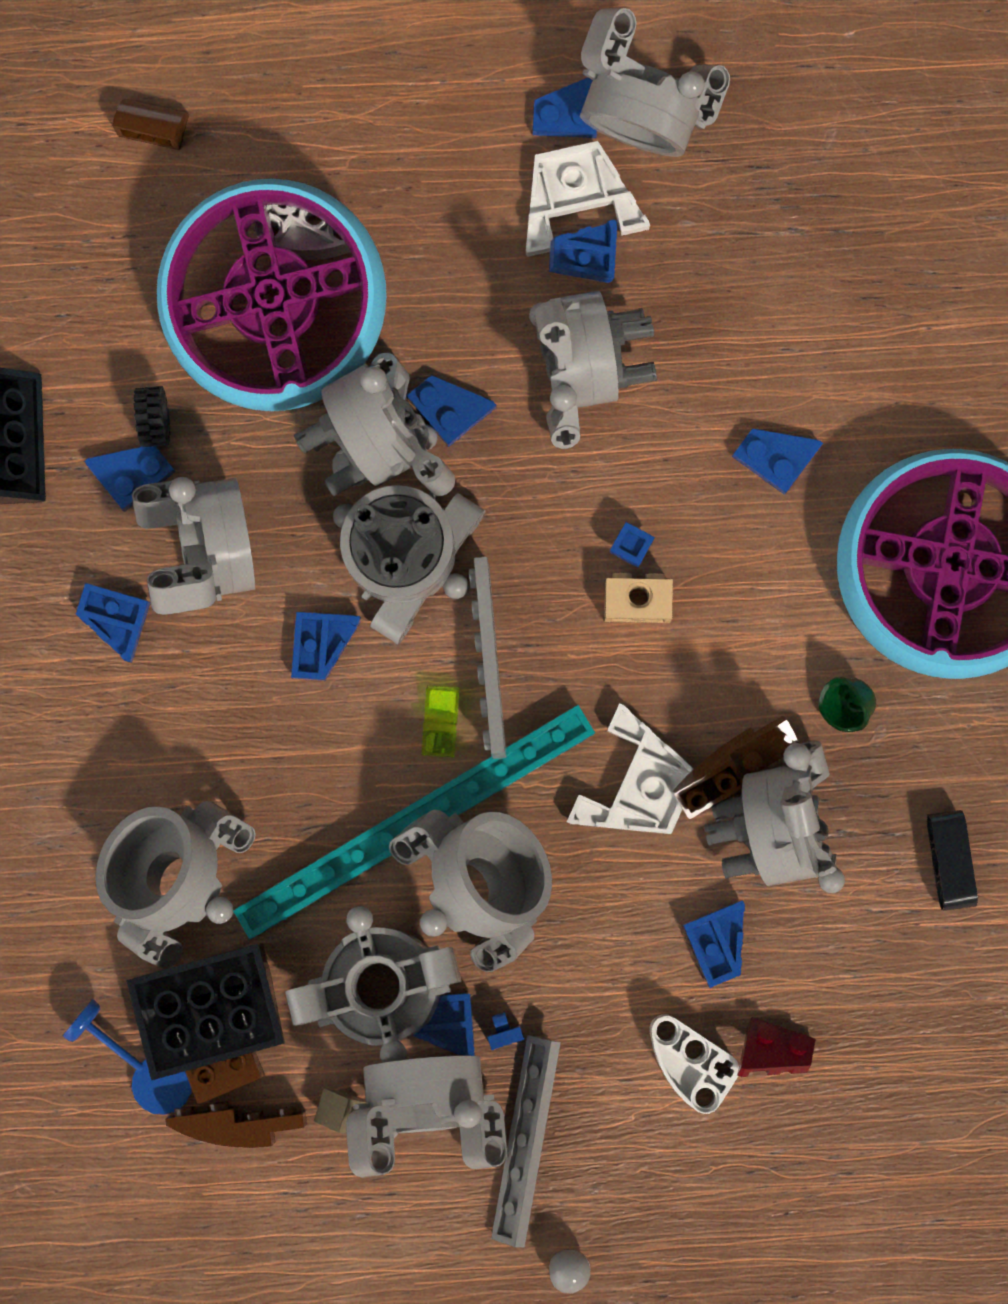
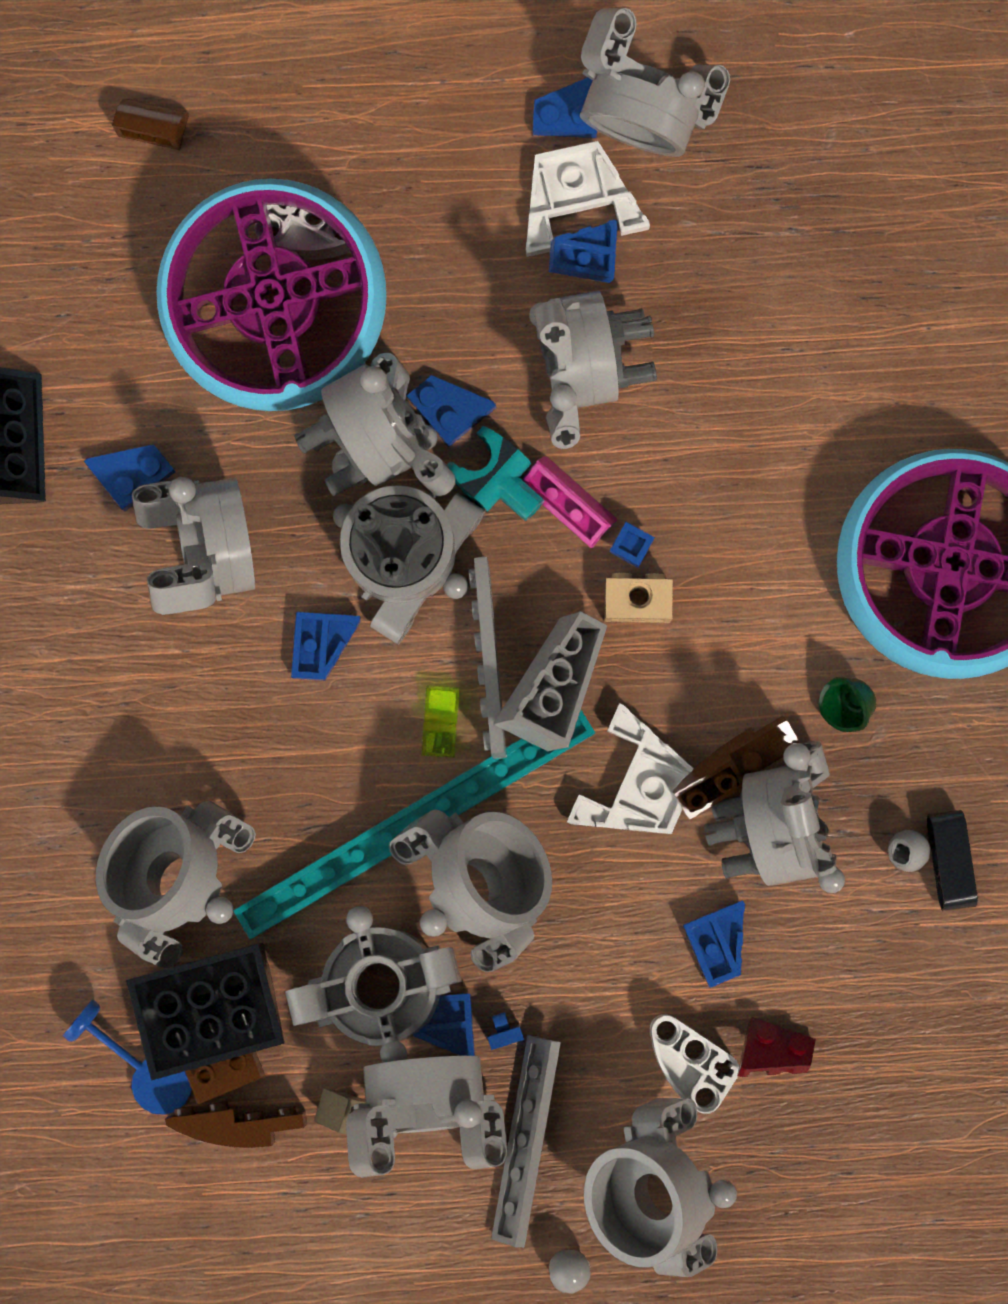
blue wing [76,583,150,663] -> none
black tyre [133,386,171,447] -> none
blue wing [732,428,823,495] -> none
none -> teal connector [447,426,545,522]
none -> light grey wedge [493,611,607,751]
none -> dark pink slope [522,456,617,549]
none -> light grey piece [584,1098,737,1277]
none -> light grey piece [887,829,931,872]

